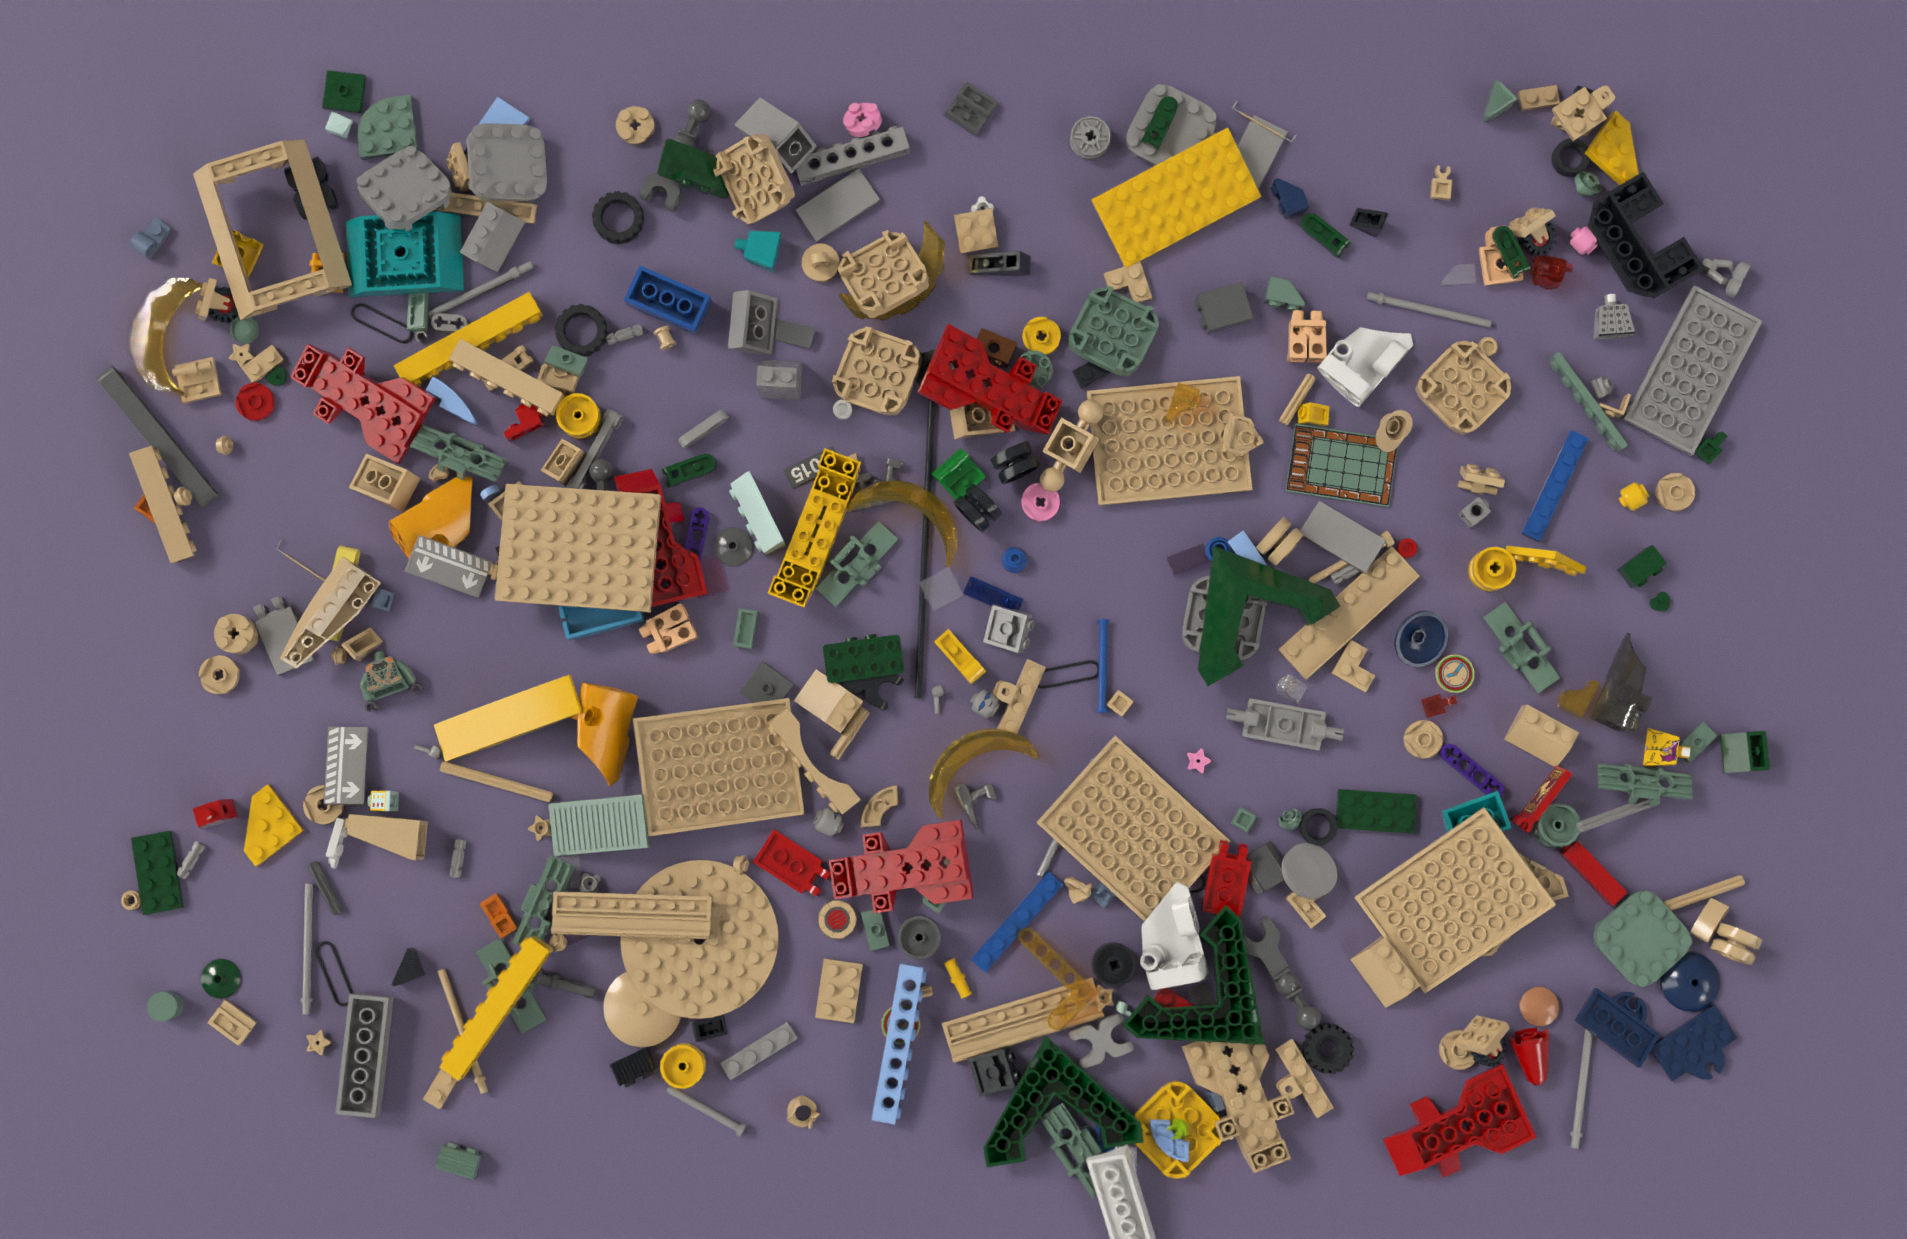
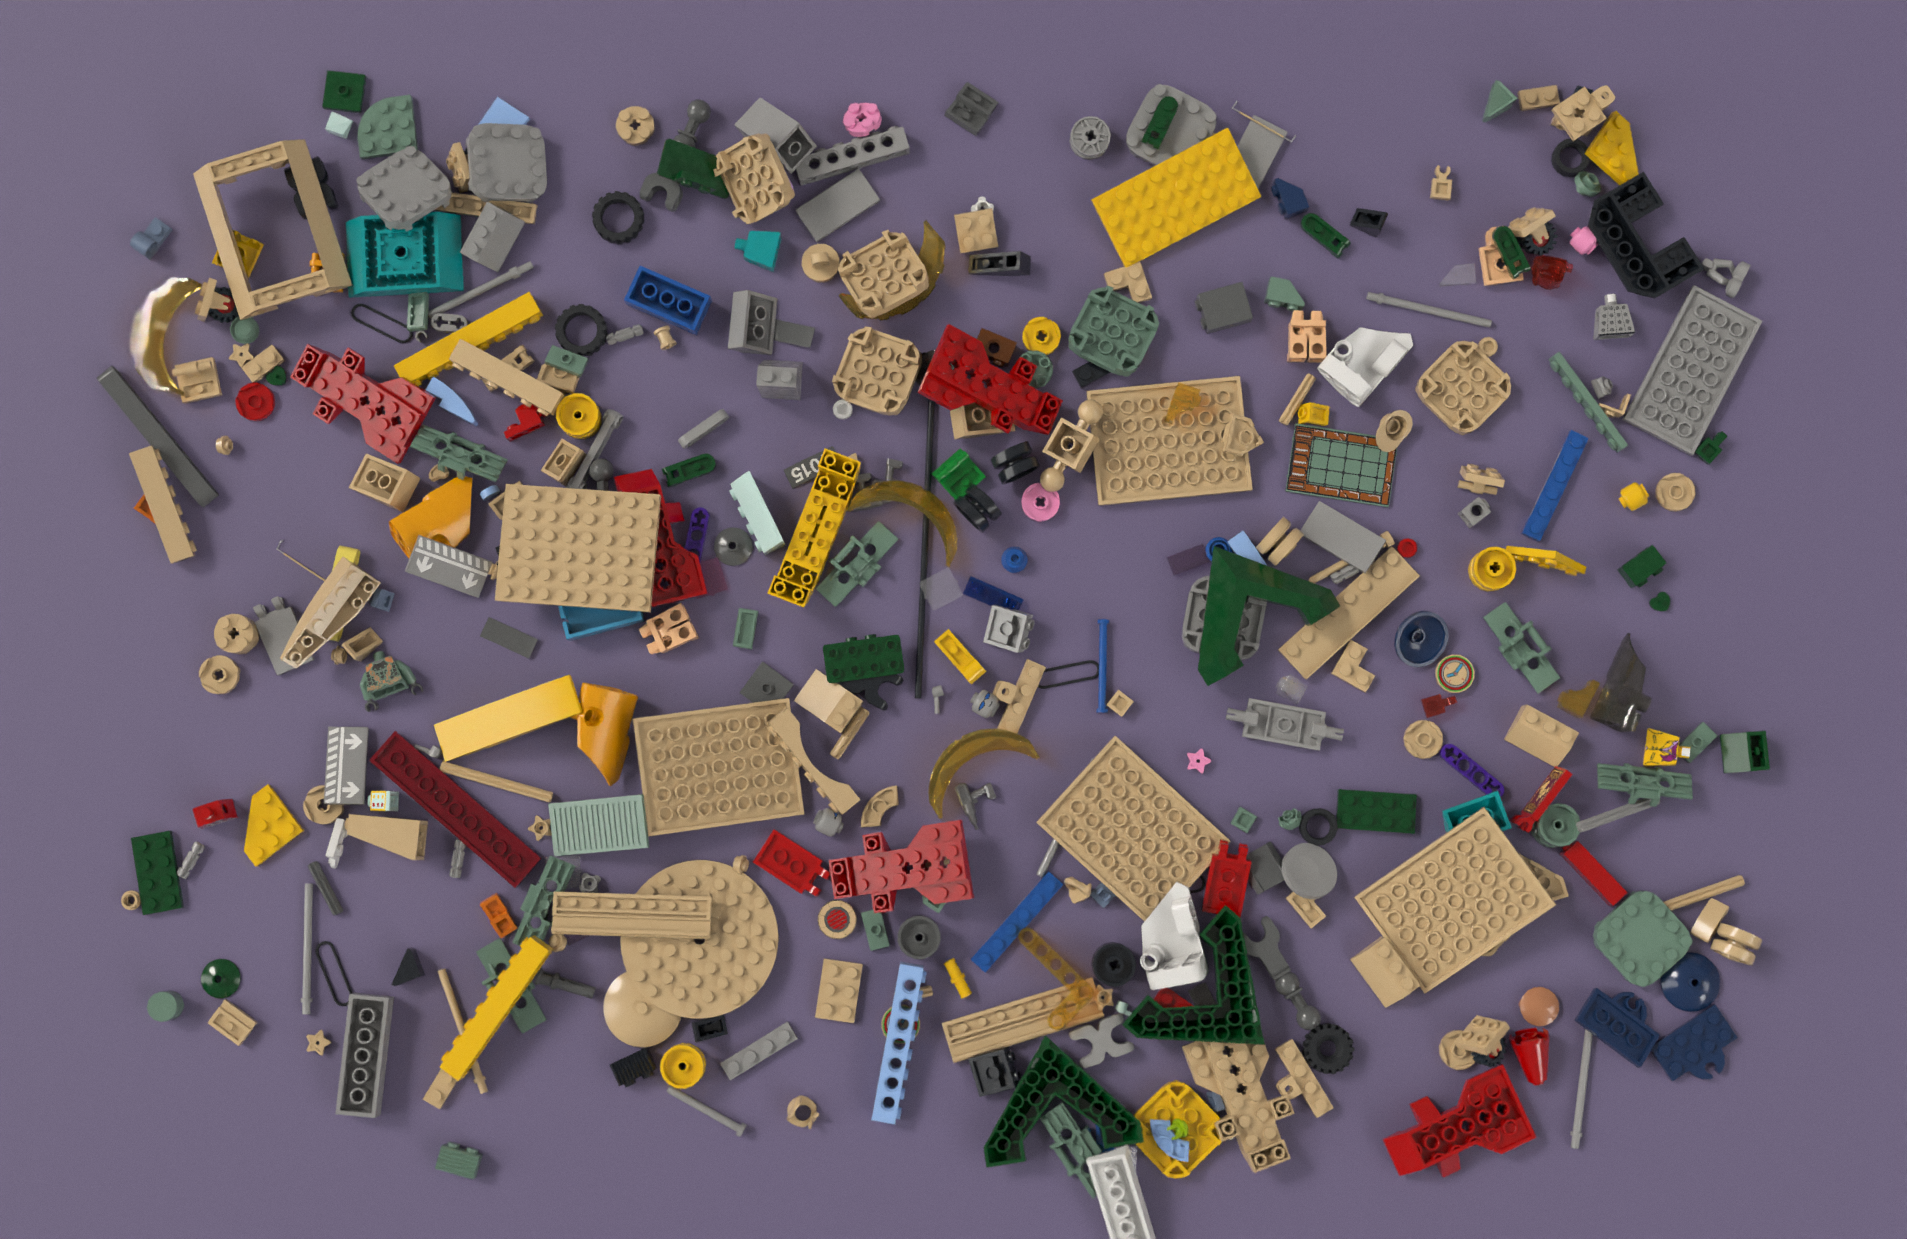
tan plate [174,487,192,506] -> none
none -> dark red plate [369,731,542,888]
none -> dark grey sticker [480,617,538,659]

